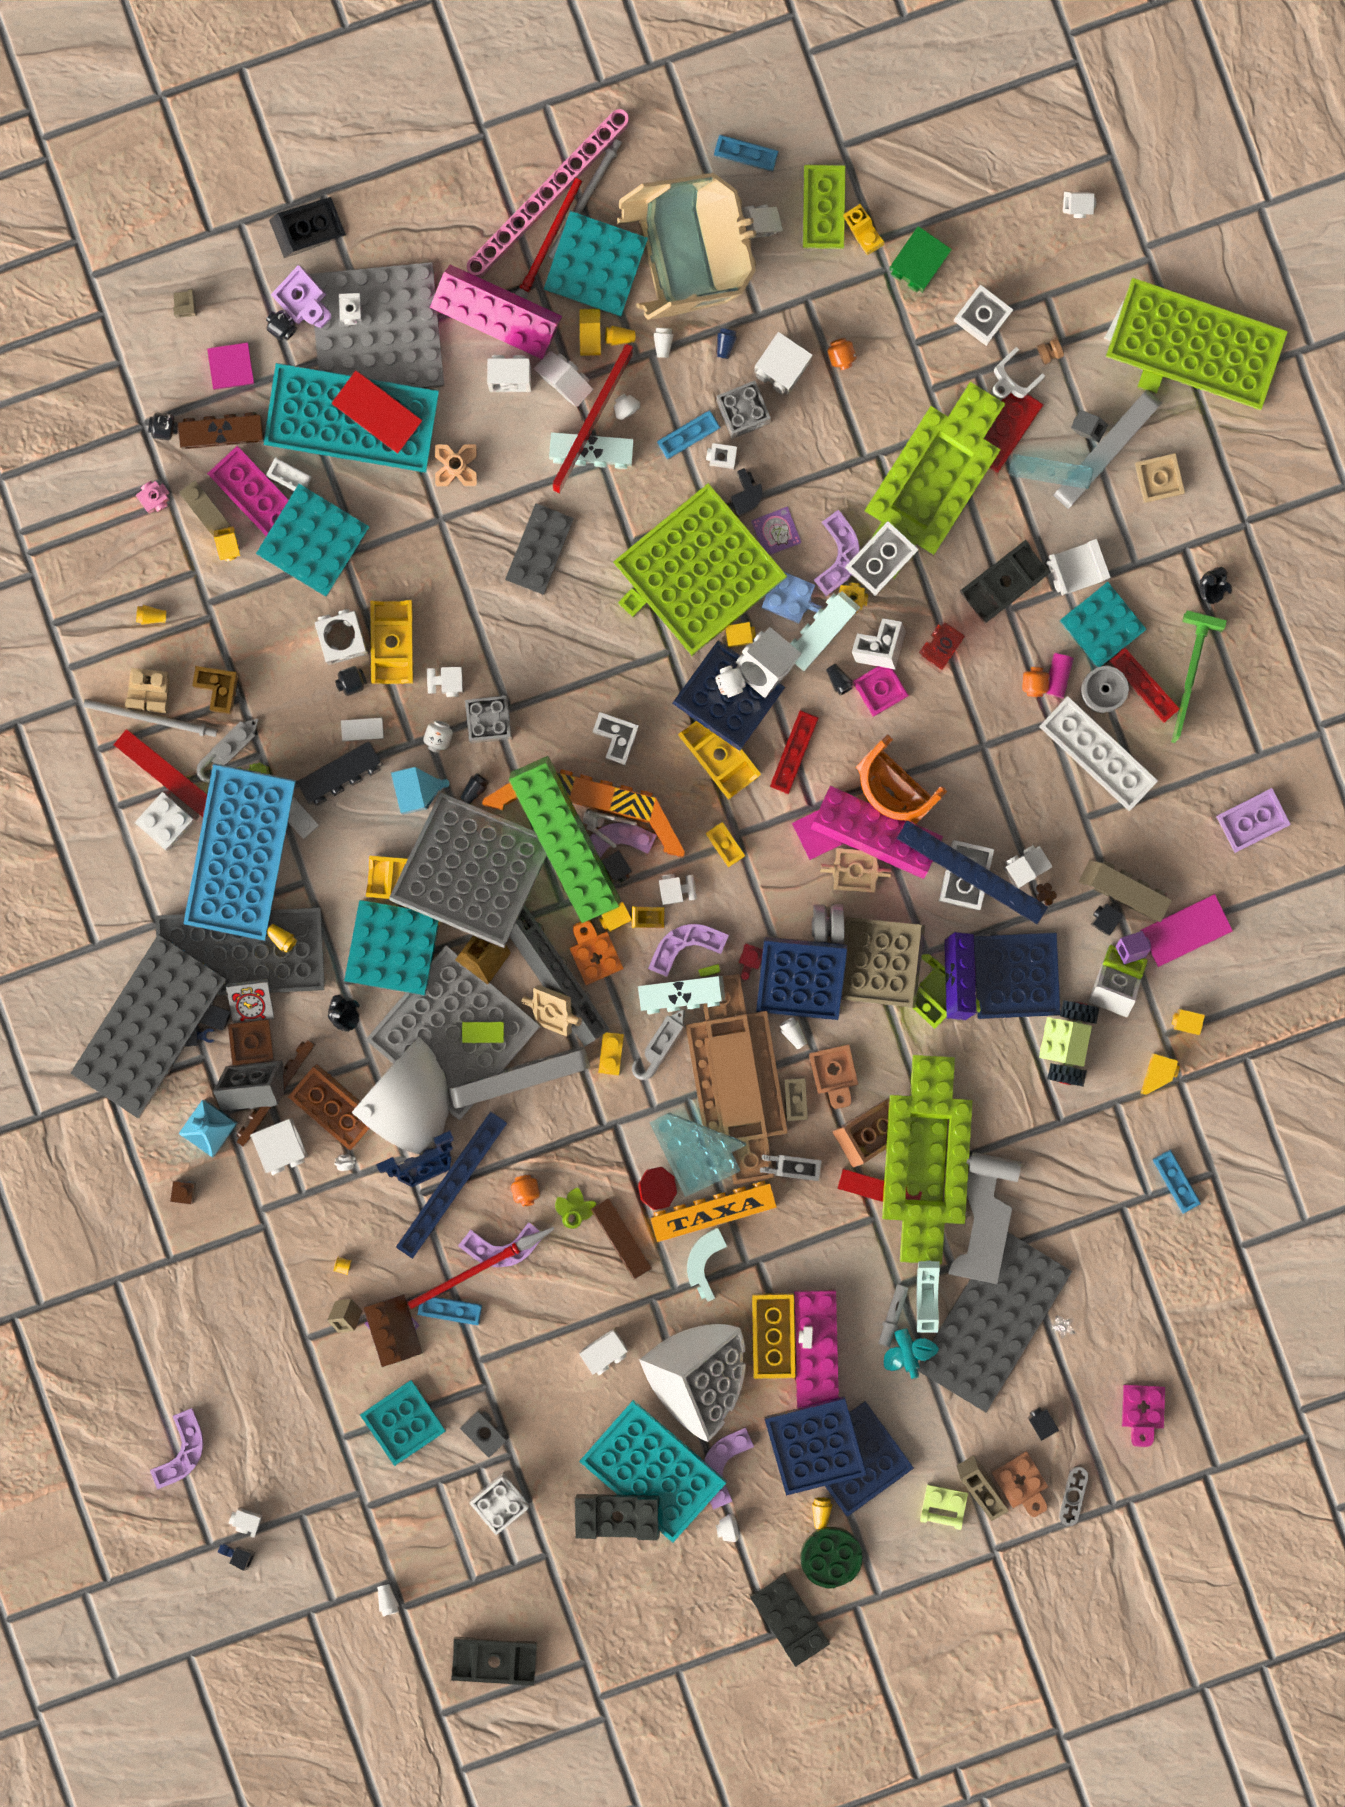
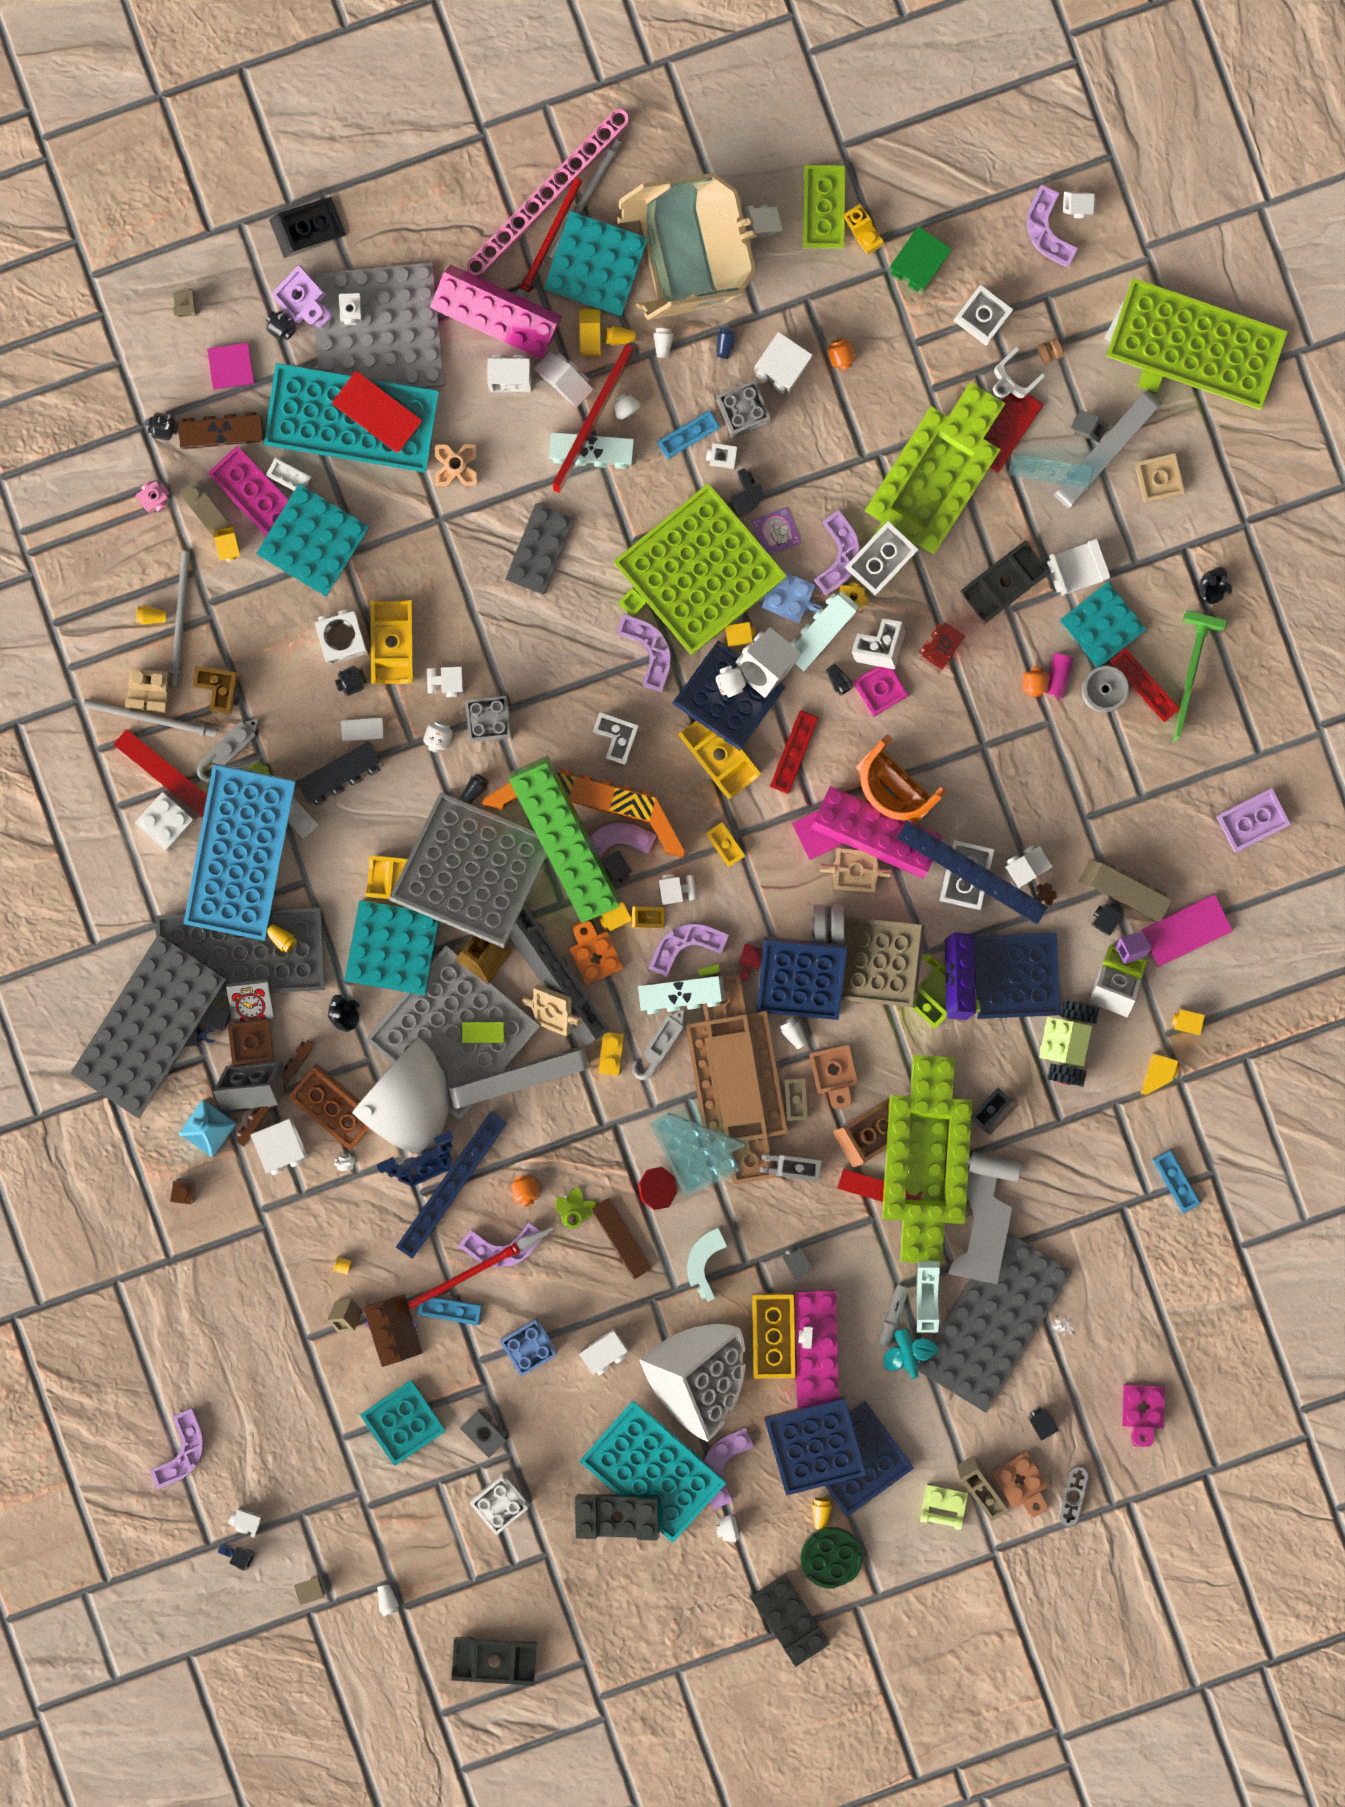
medium azure piece [391,767,449,815] -> none
white plant [583,808,637,848] -> none
light orange brick [650,1180,777,1242] -> none
dark azure tile [714,135,779,172] -> none
white plate [1039,696,1158,811] -> none
none -> light grey bar [169,551,190,687]
none -> dark tan panel [294,1575,325,1605]
none -> medium blue brick [500,1317,558,1377]
none -> lavender plate [616,614,670,693]
none -> dark grey brick [783,1246,813,1280]
none -> black brick [970,1087,1018,1135]
none -> lavender plate [1027,184,1078,268]

